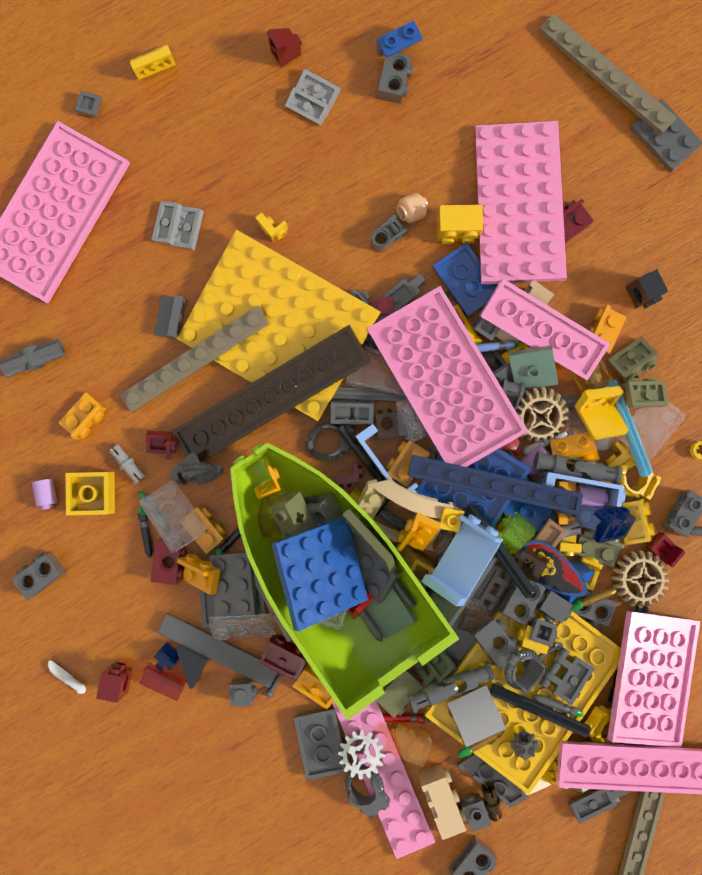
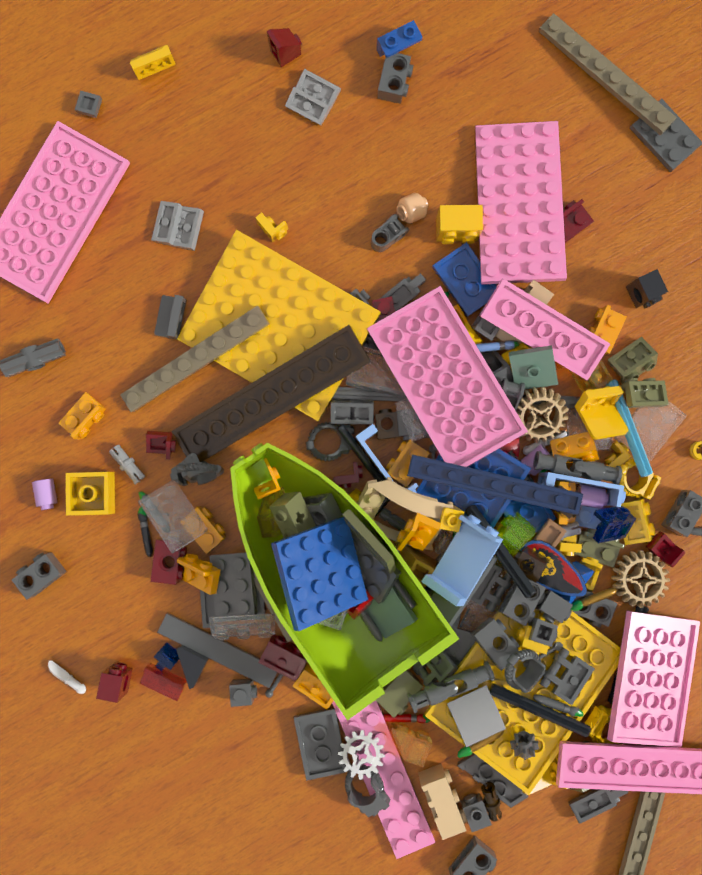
black piece [213,527,241,555] -> none

